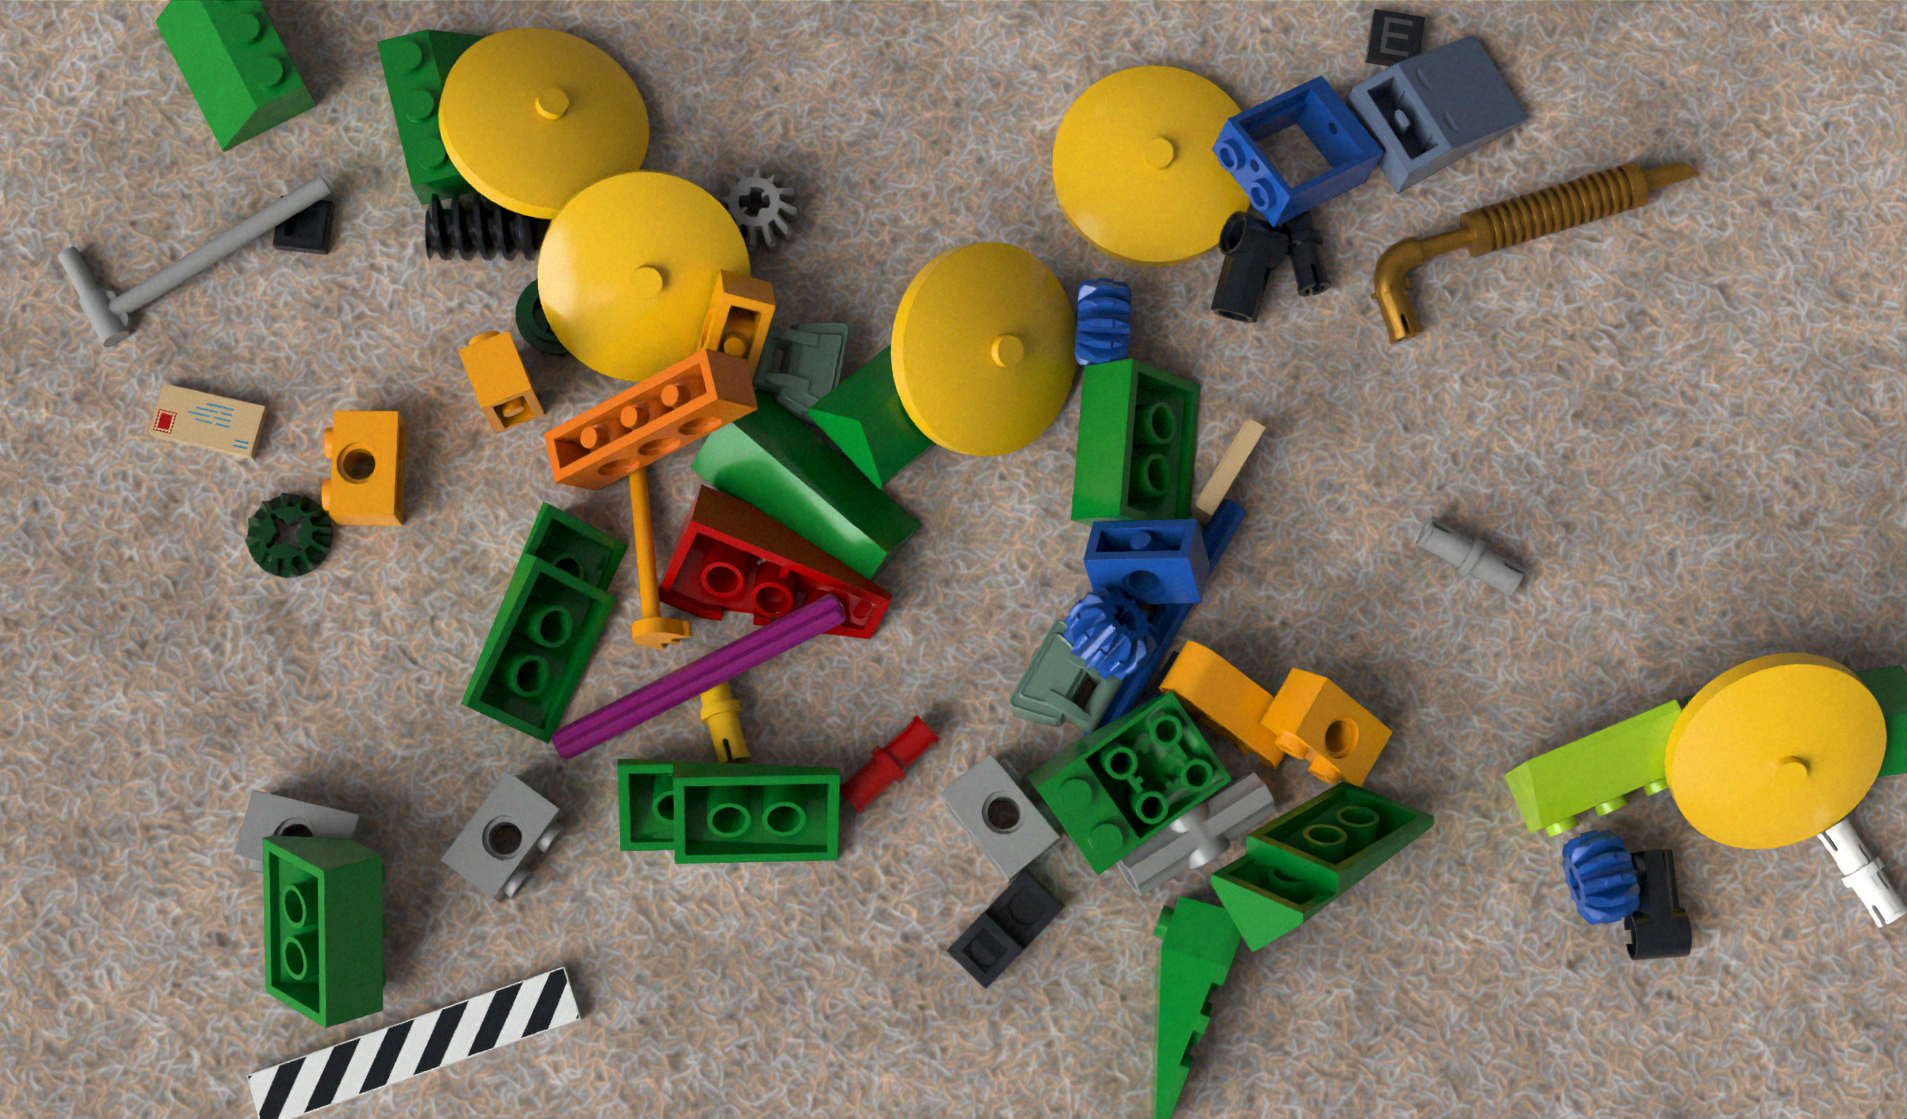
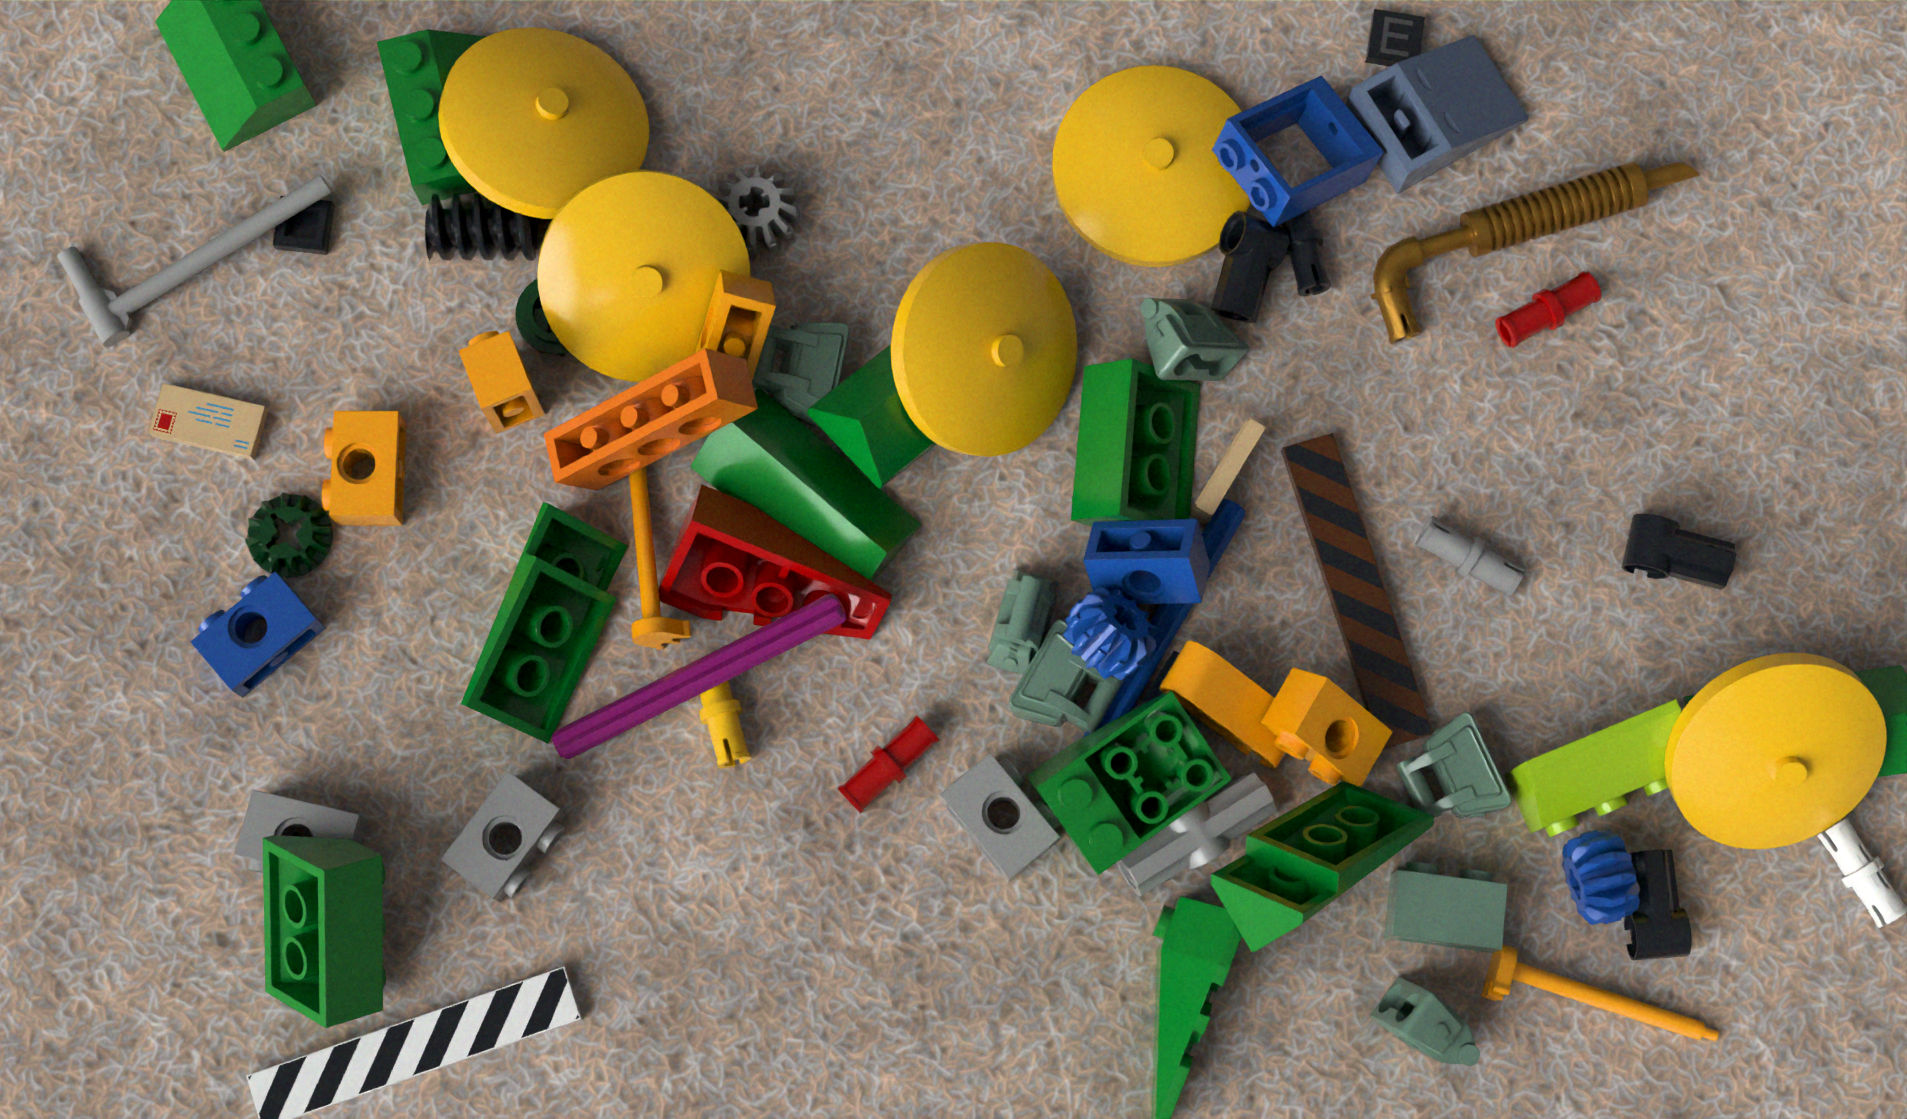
green slope [618,759,840,864] -> none
black slope [947,868,1065,989] -> none
blue gear [1074,278,1132,365] -> none
none -> blue brick [190,571,326,698]
none -> sand green piece [986,569,1059,675]
none -> sand green piece [1141,298,1249,381]
none -> tile [1281,433,1433,750]
none -> sand green piece [1370,977,1480,1066]
none -> sand green brick [1384,862,1508,953]
none -> sand green piece [1395,712,1512,818]
none -> light orange piece [1481,944,1719,1041]
none -> red pin [1495,271,1602,348]
none -> black piece [1621,514,1737,590]

